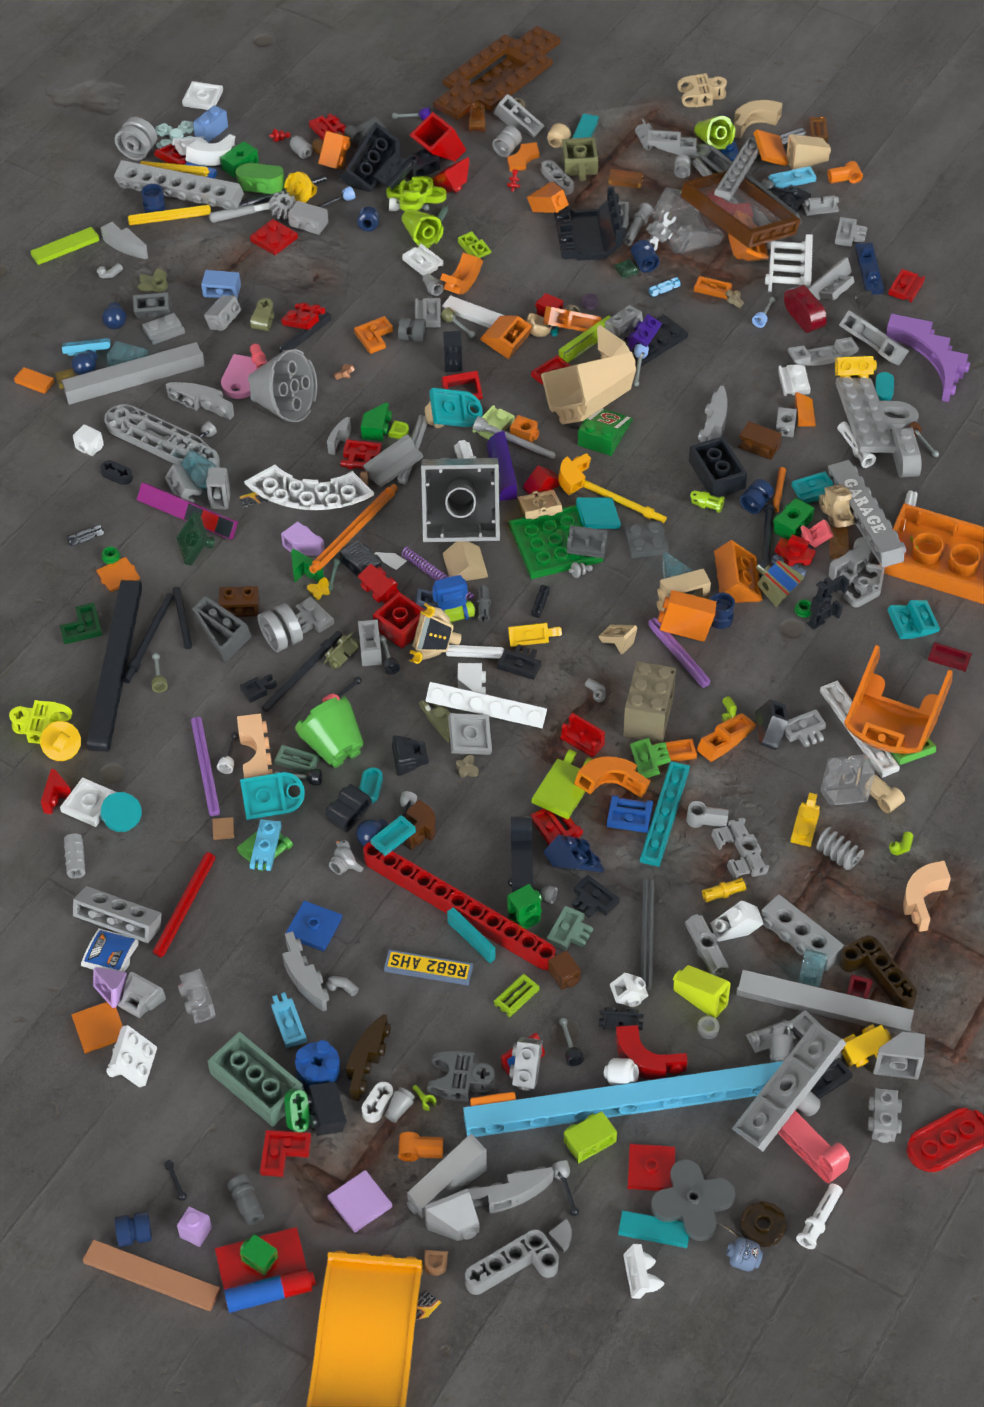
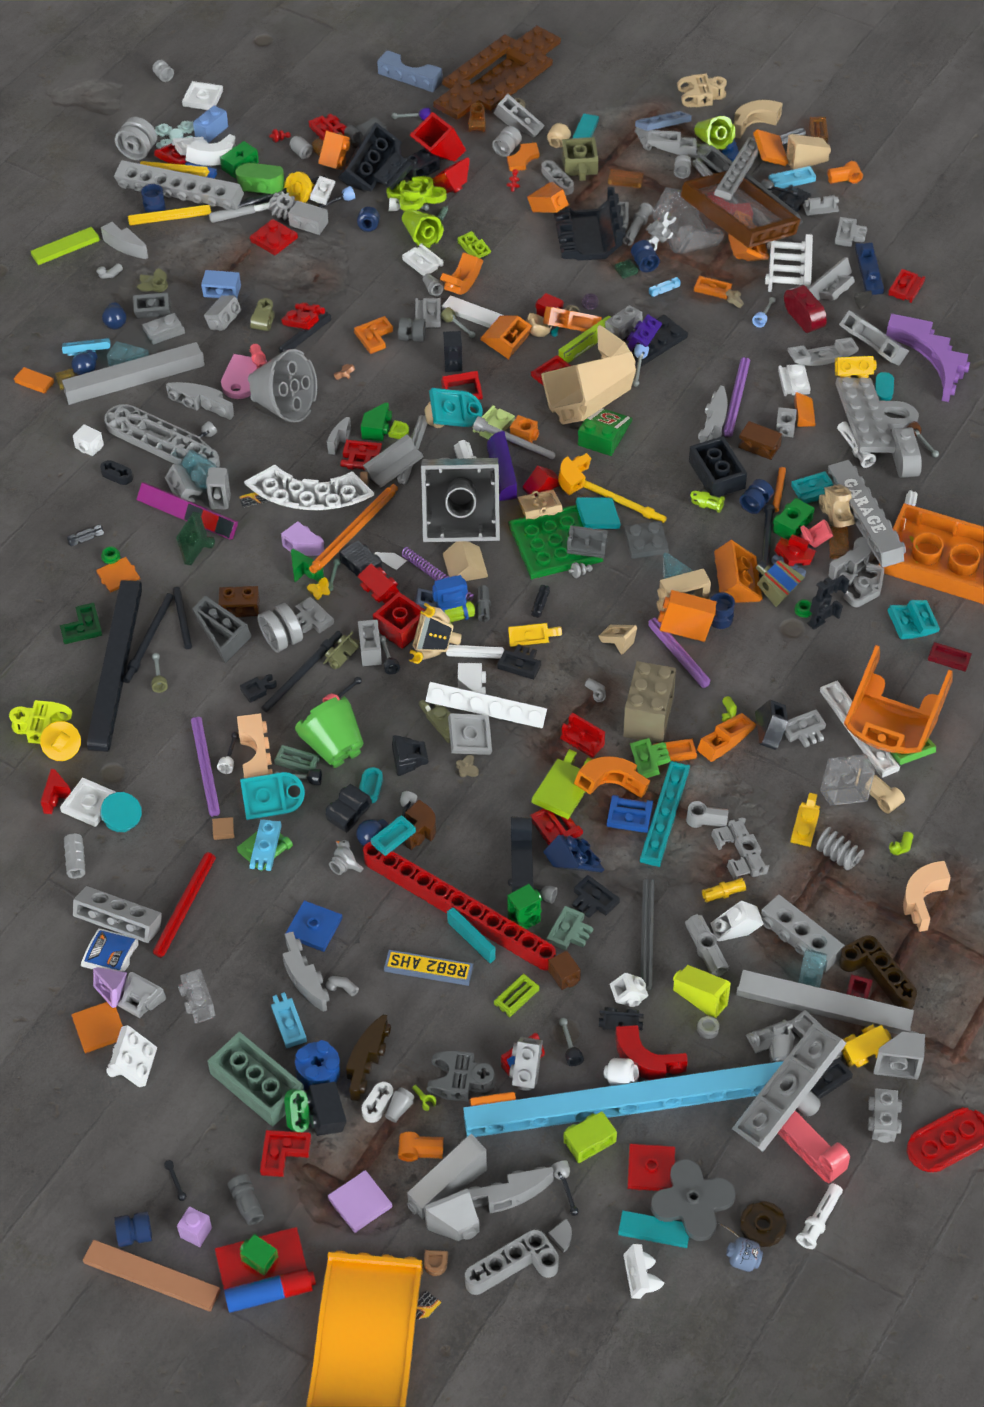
none -> light grey wheel [152,60,174,82]
none -> white plate [310,176,335,205]
none -> sand blue arch [377,50,442,92]
none -> sand blue tile [635,111,692,131]
none -> medium lavender axle [723,357,750,437]

